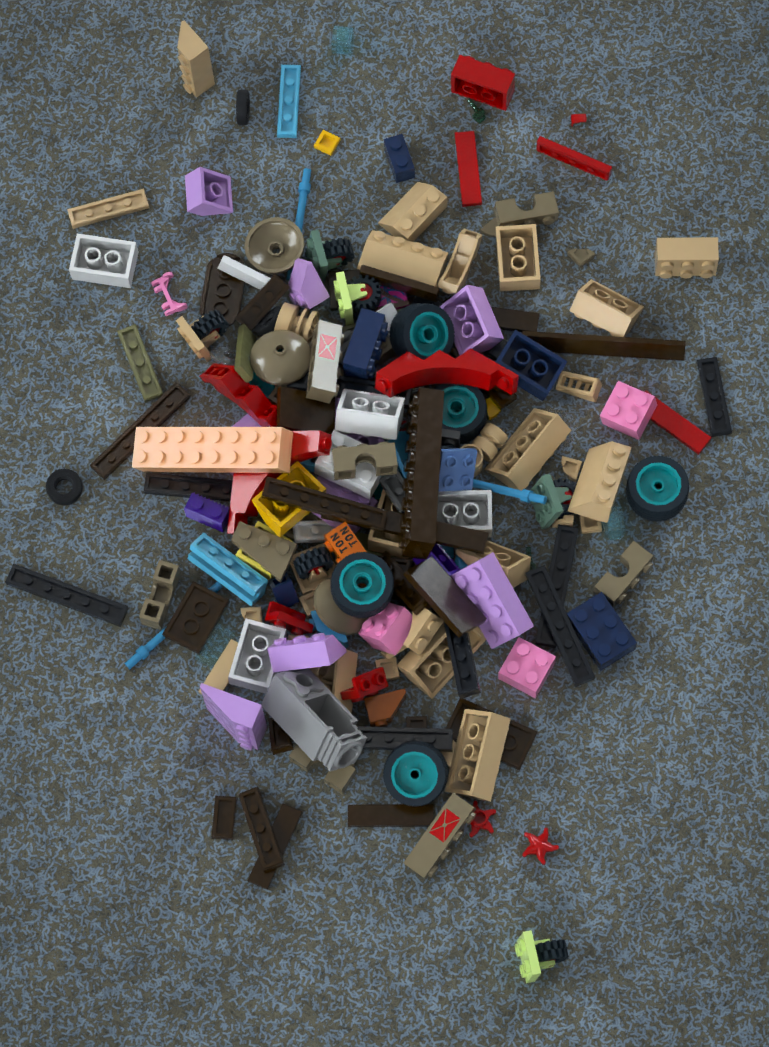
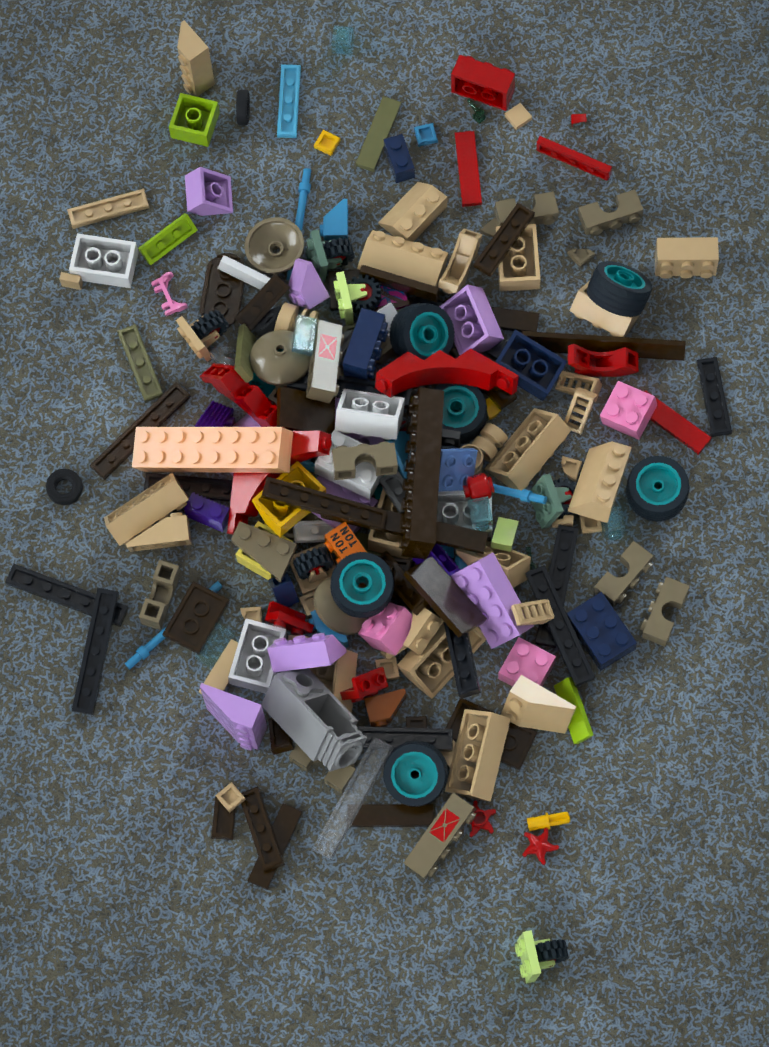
medium azure brick [187,533,268,607] -> none
none -> tan tile [59,272,83,290]
none -> black plate [72,588,119,715]
none -> tan slope [104,472,189,546]
none -> tan slope [126,512,192,552]
none -> lime plate [138,213,198,265]
none -> lime brick [169,93,220,147]
none -> dark purple brick [195,400,235,427]
none -> tan tile [215,782,246,813]
none -> clear light blue tile [291,314,317,356]
none -> clear tile [312,737,394,861]
none -> dark azure slope [320,199,348,241]
none -> olive tile [356,96,401,172]
none -> dark azure tile [414,123,438,147]
none -> red head [463,473,495,503]
none -> clear light blue brick [467,497,493,531]
none -> dark brown tile [474,203,535,277]
none -> yellowish green tile [491,517,519,552]
none -> tan slope [501,675,577,734]
none -> tan tile [505,103,532,130]
none -> tan slope [511,599,554,626]
none -> yellow axle [527,811,570,832]
none -> lime tile [554,677,594,744]
none -> tan slope [564,387,597,435]
none -> red arch [567,344,639,377]
none -> dark tan arch [578,189,643,236]
none -> black wheel [587,261,652,317]
none -> dark tan arch [640,576,690,647]

